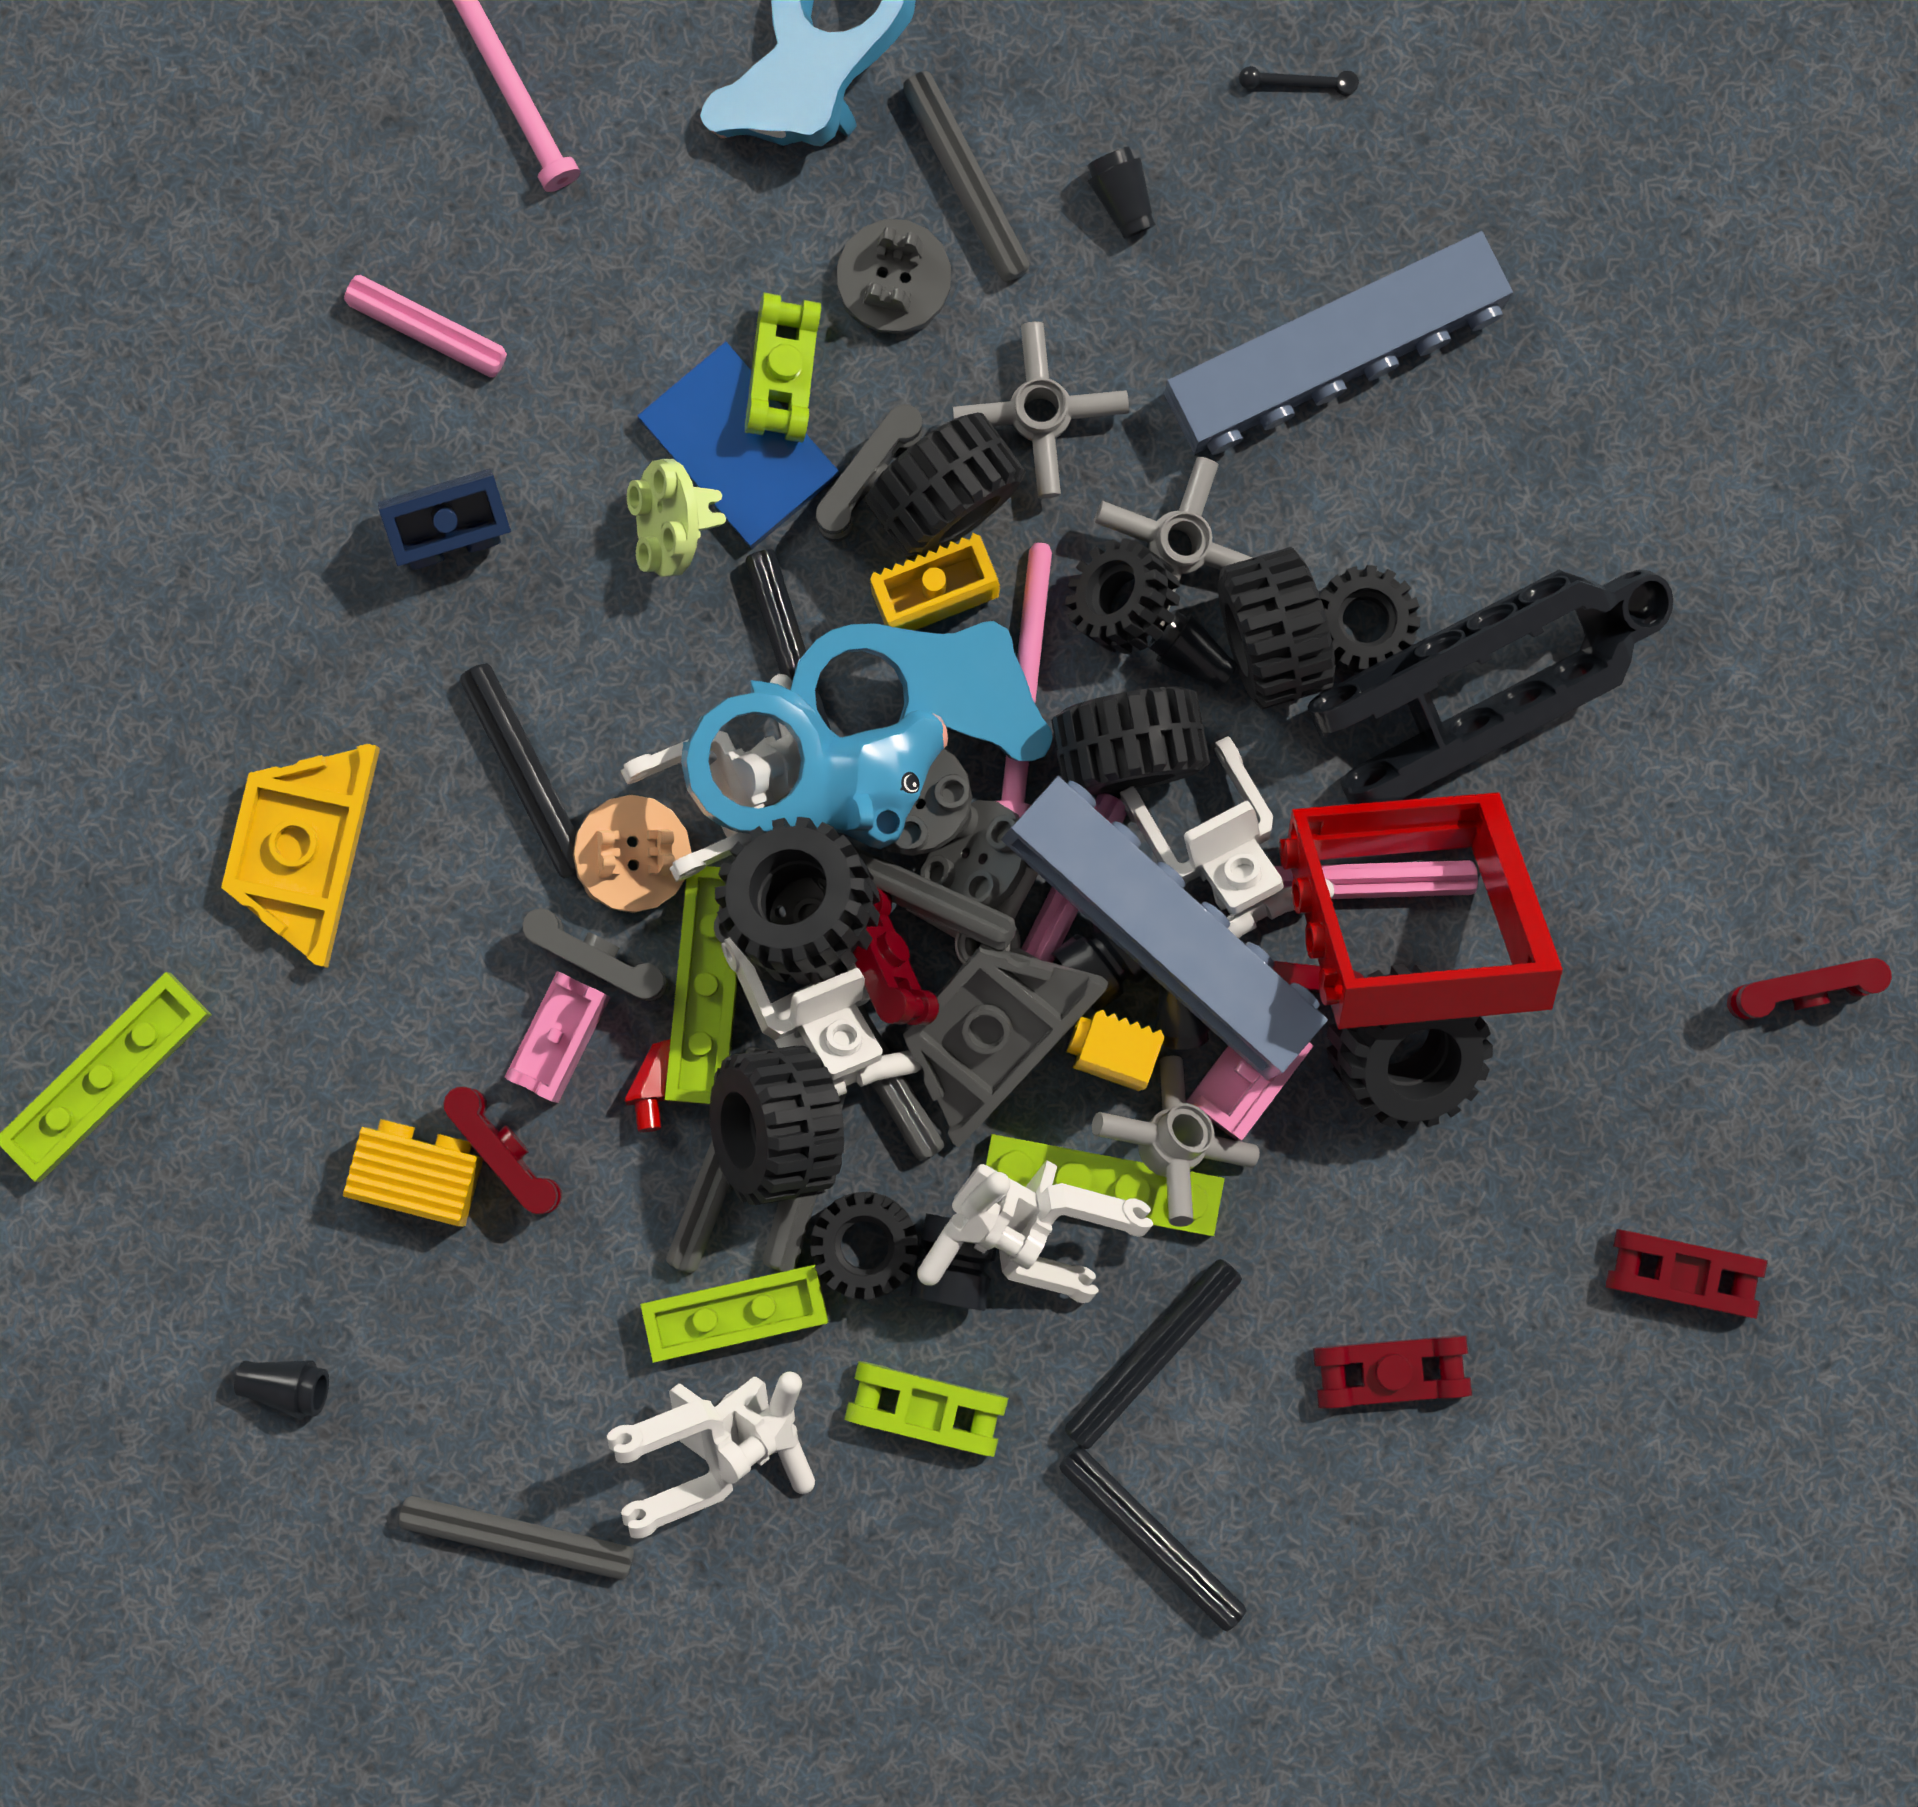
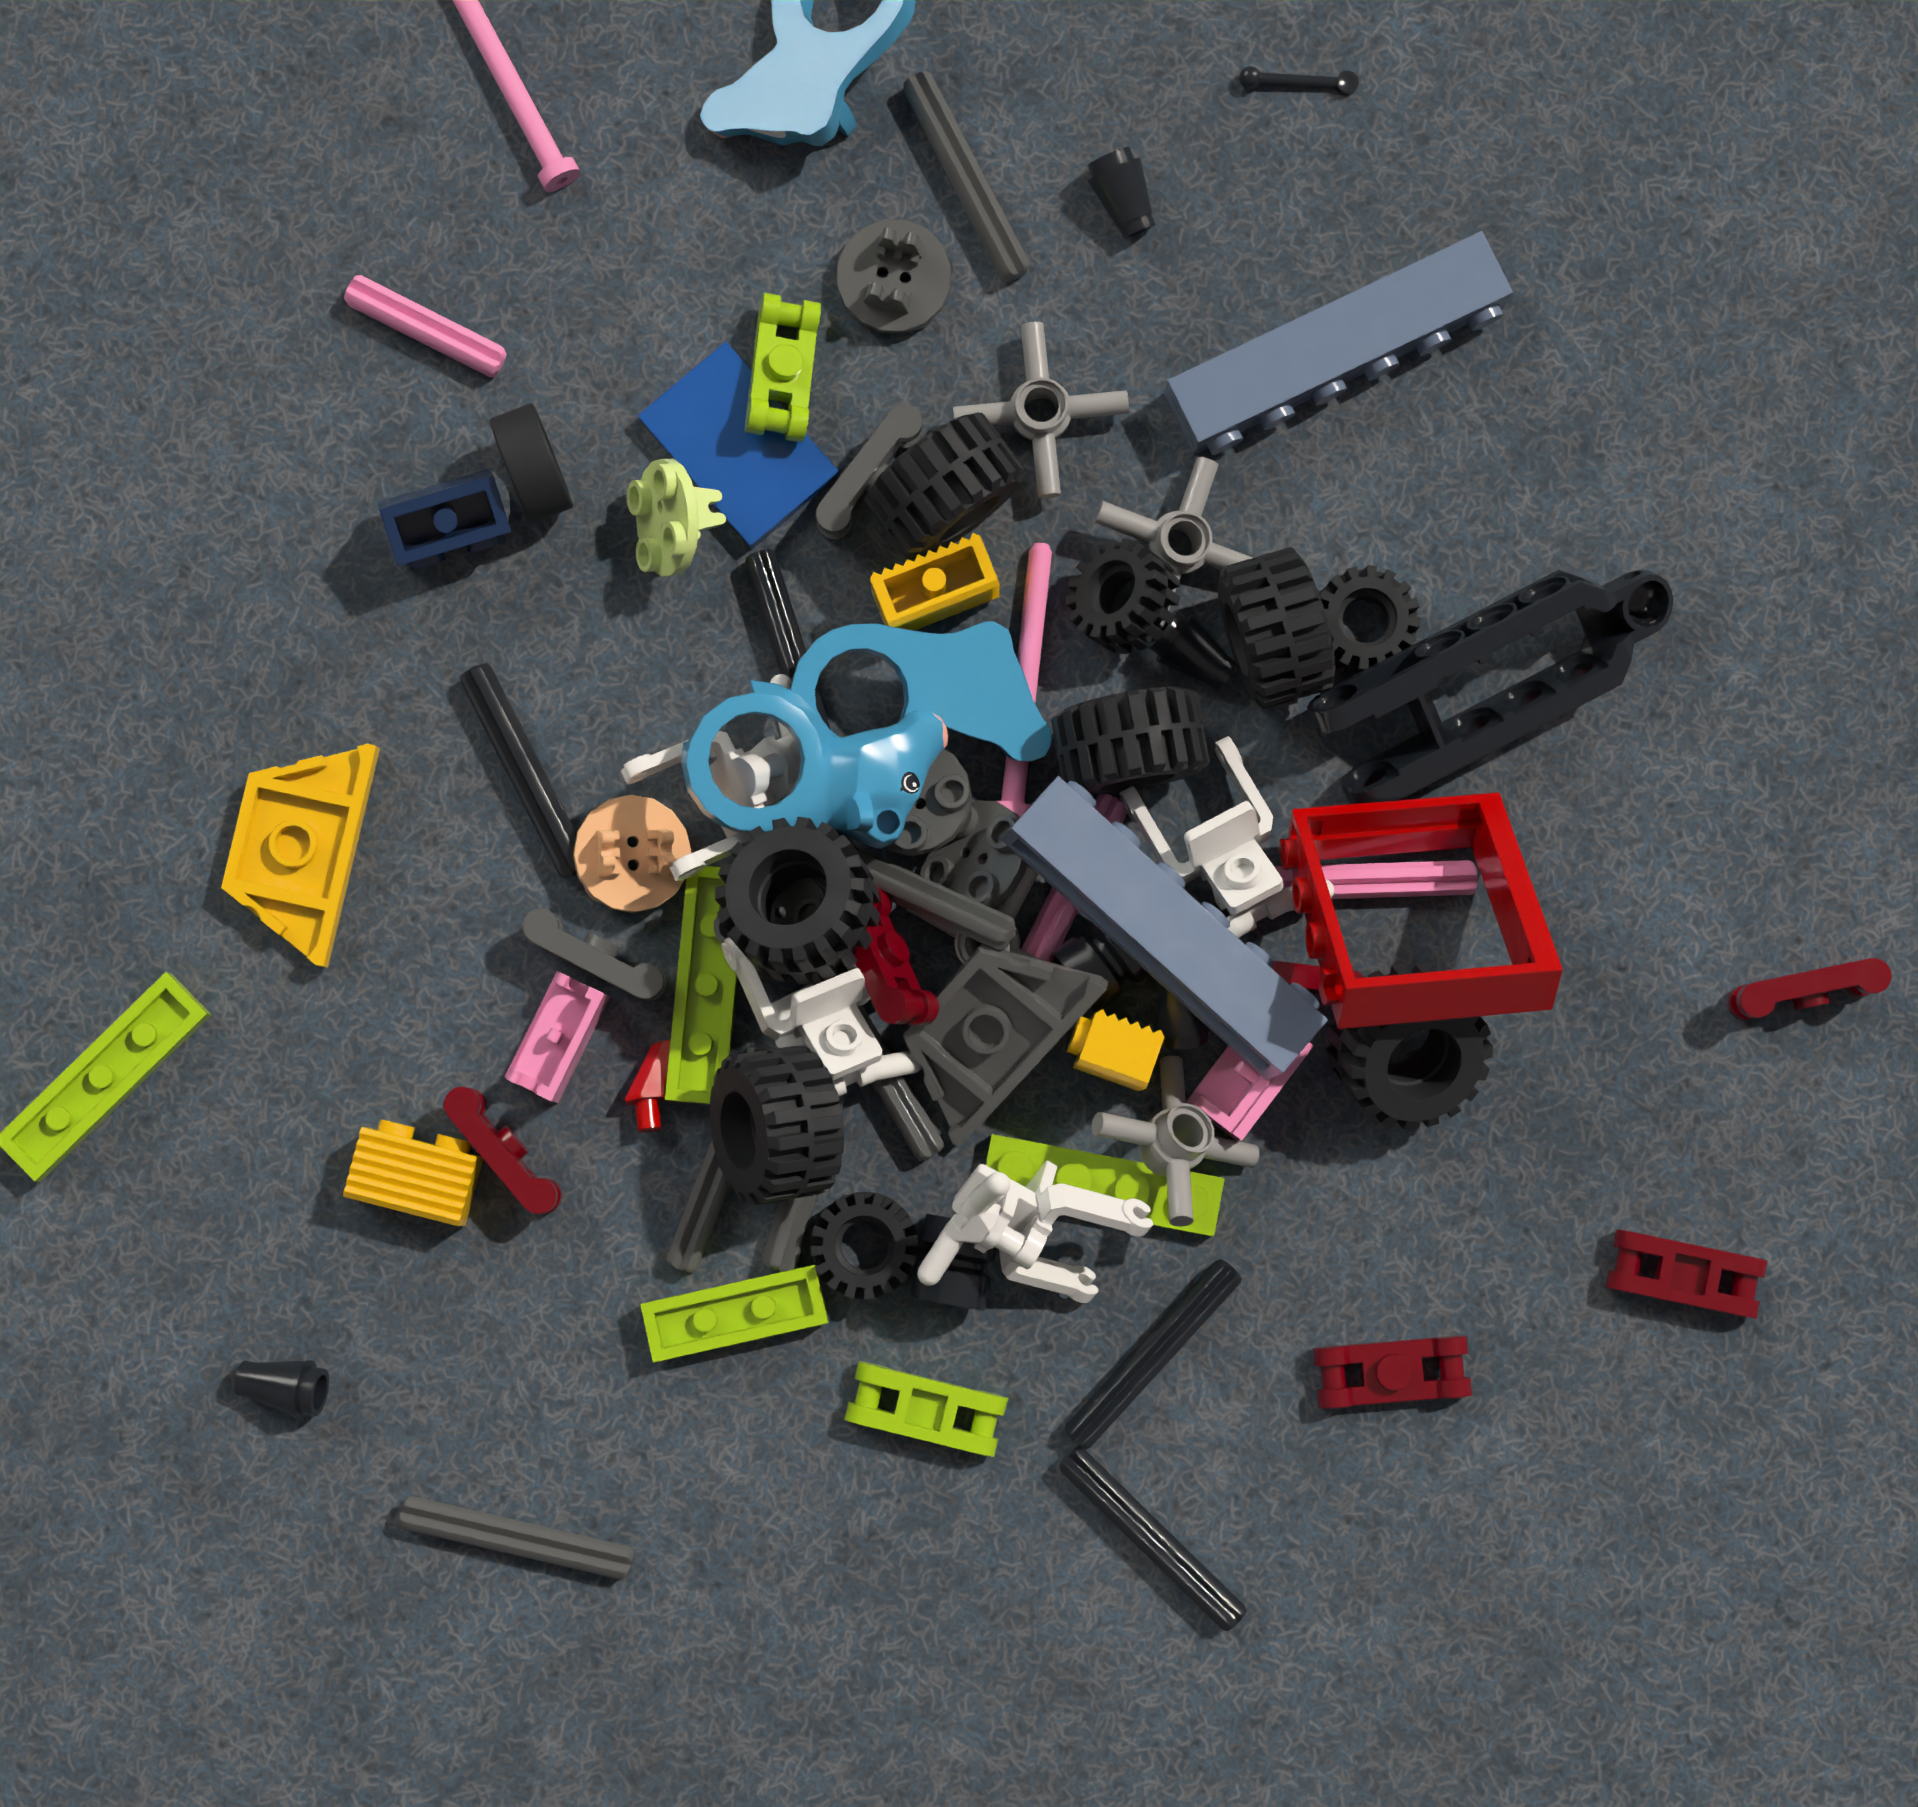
white piece [607,1372,815,1538] -> none
none -> black tyre [490,403,573,523]

